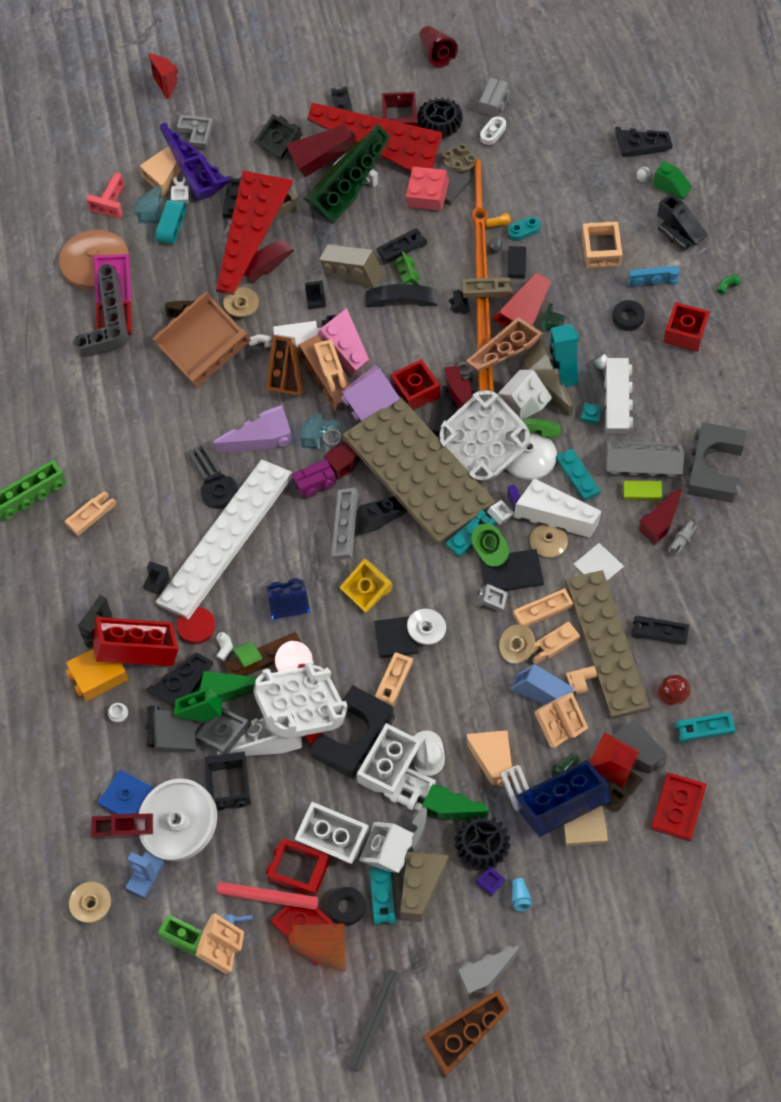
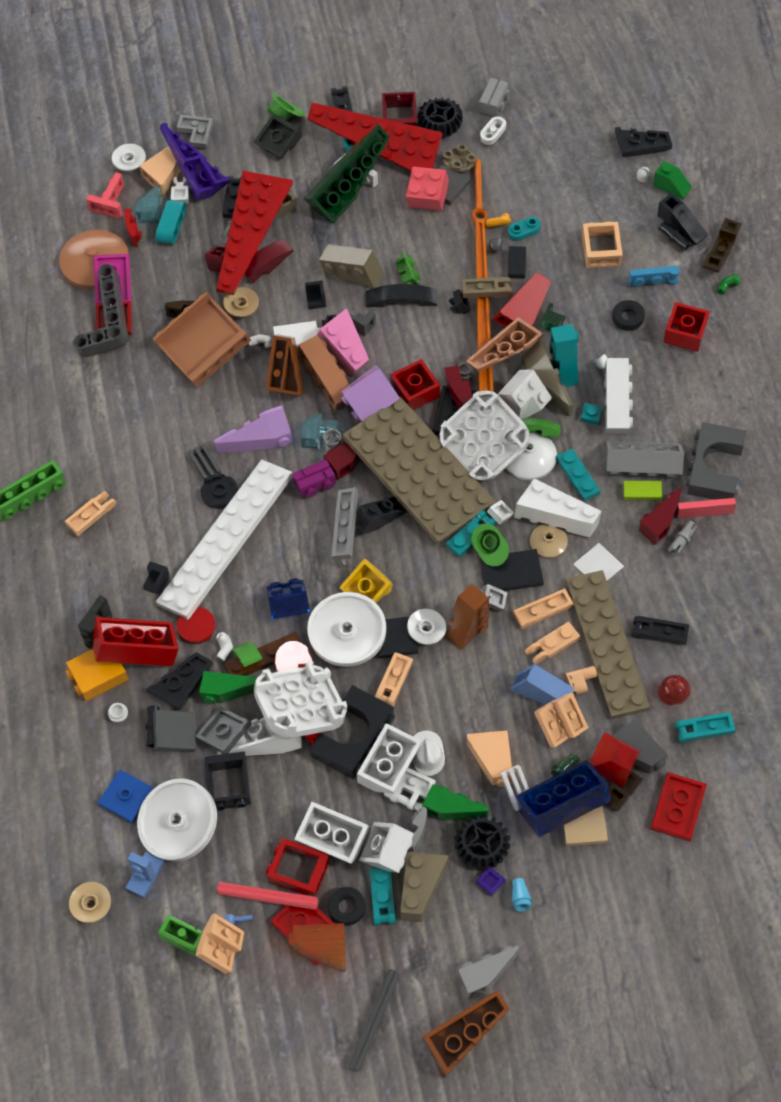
dark red slope [91,813,153,839] -> none
red slope [148,53,178,99] -> none
green slope [174,687,222,722] -> none
dark red slope [286,124,356,178] -> none
light nougat hinge [314,339,346,392] -> none
black plate [377,228,428,264] -> none
dark red cone [419,26,458,68] -> none
tan dish [499,624,535,664] -> none
dark purple tile [507,485,521,511] -> none
none -> white dish [112,144,146,171]
none -> red slope [124,209,142,247]
none -> dark red slope [205,245,226,272]
none -> bright green piece [267,93,306,120]
none -> white dish [307,592,386,667]
none -> dark grey panel [350,311,376,336]
none -> dark orange wedge [444,584,489,650]
none -> coral tile [676,498,736,519]
none -> dark brown slope [702,218,742,273]

